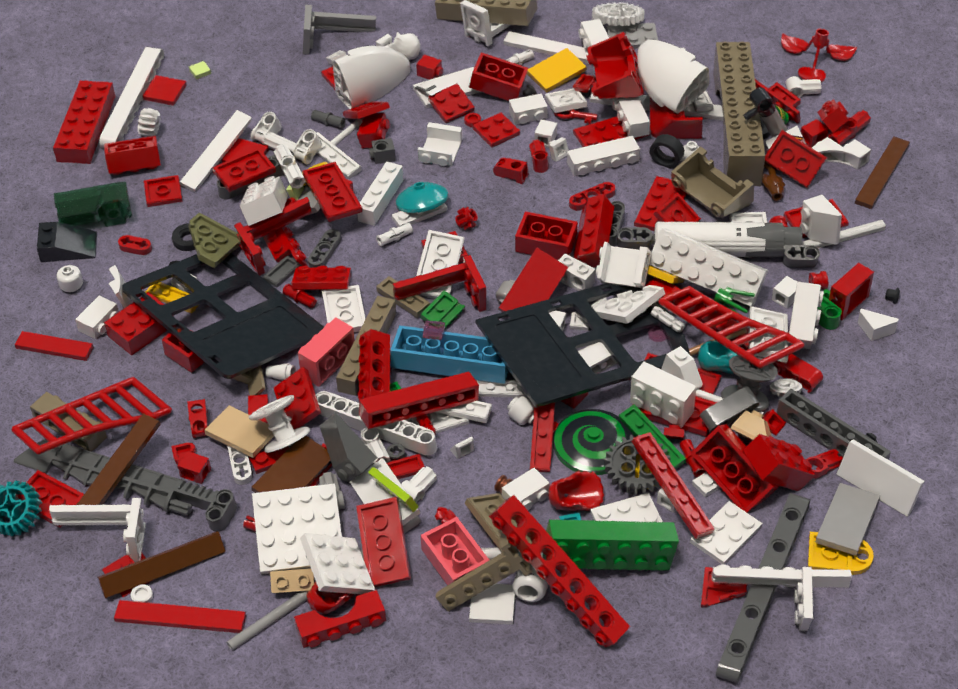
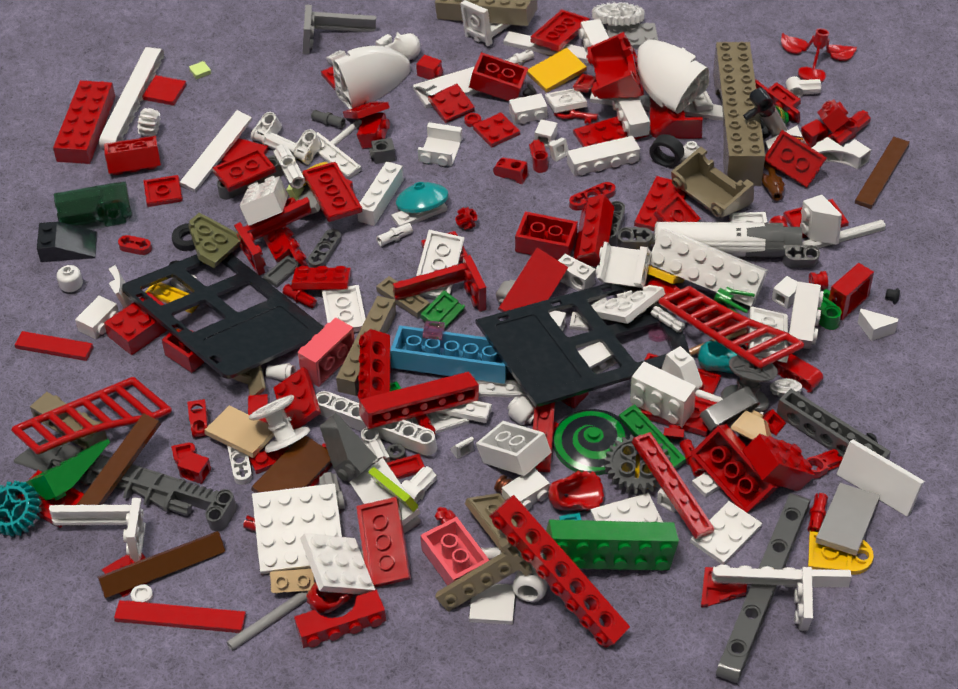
none -> green wedge [26,439,110,500]
none -> white brick [476,421,552,476]
none -> red plate [530,10,590,51]
none -> red pin [807,493,828,532]

